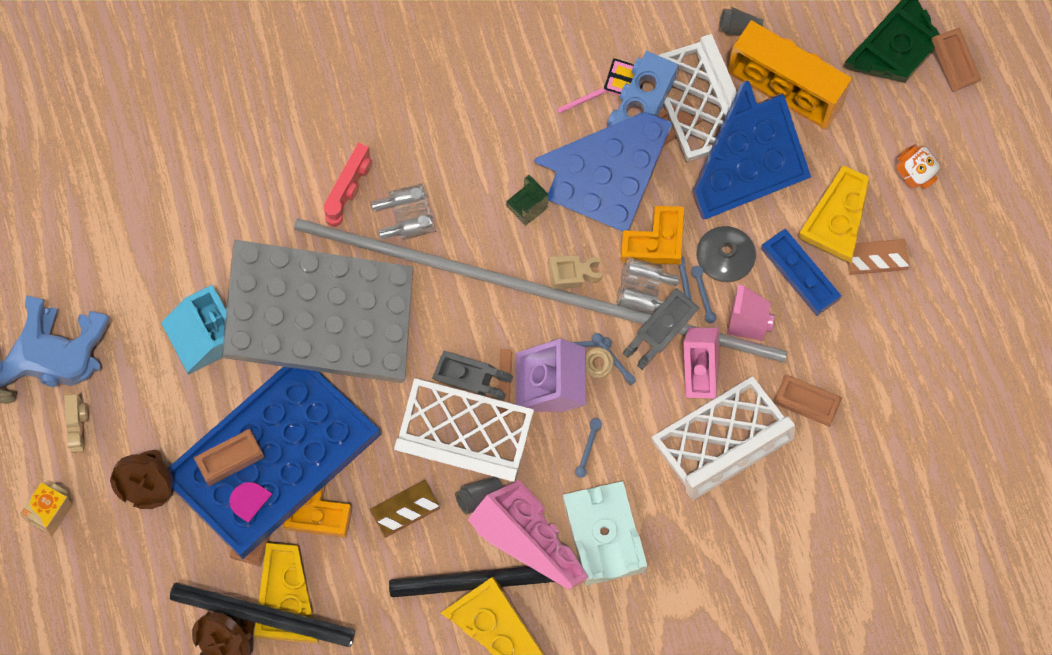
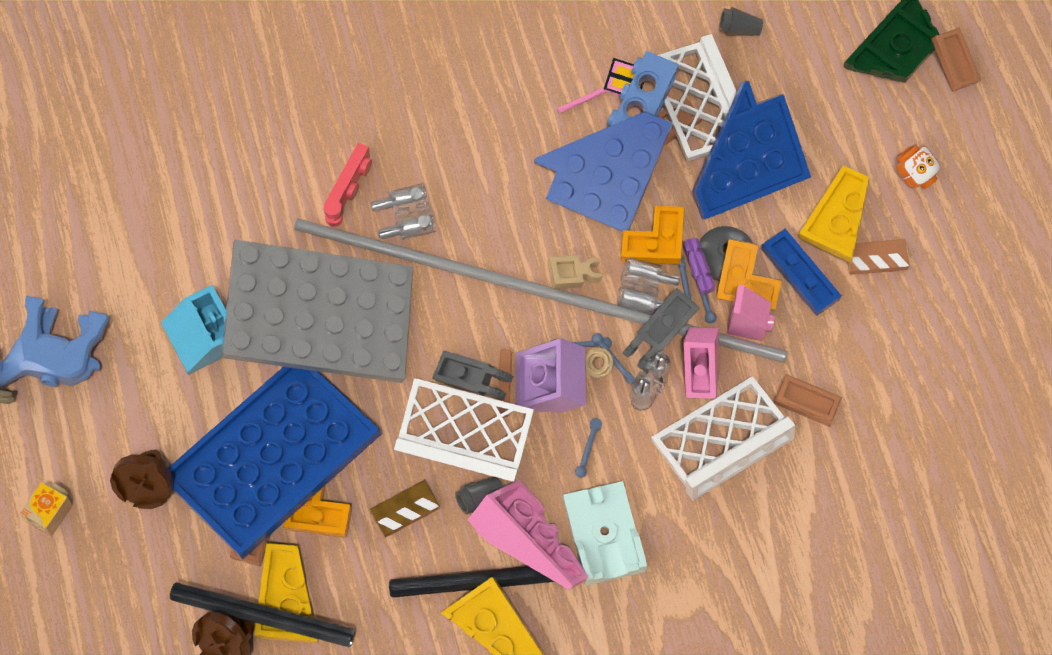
tan plate [64,394,88,453] -> none
nougat tile [194,429,265,486] -> none
dark pink piece [230,482,272,523] -> none
clear green panel [506,175,549,226] -> none
light orange brick [728,20,852,130] -> none
none -> clear piece [629,352,671,411]
none -> medium lavender axle [683,238,715,295]
none -> light orange plate [716,238,782,310]

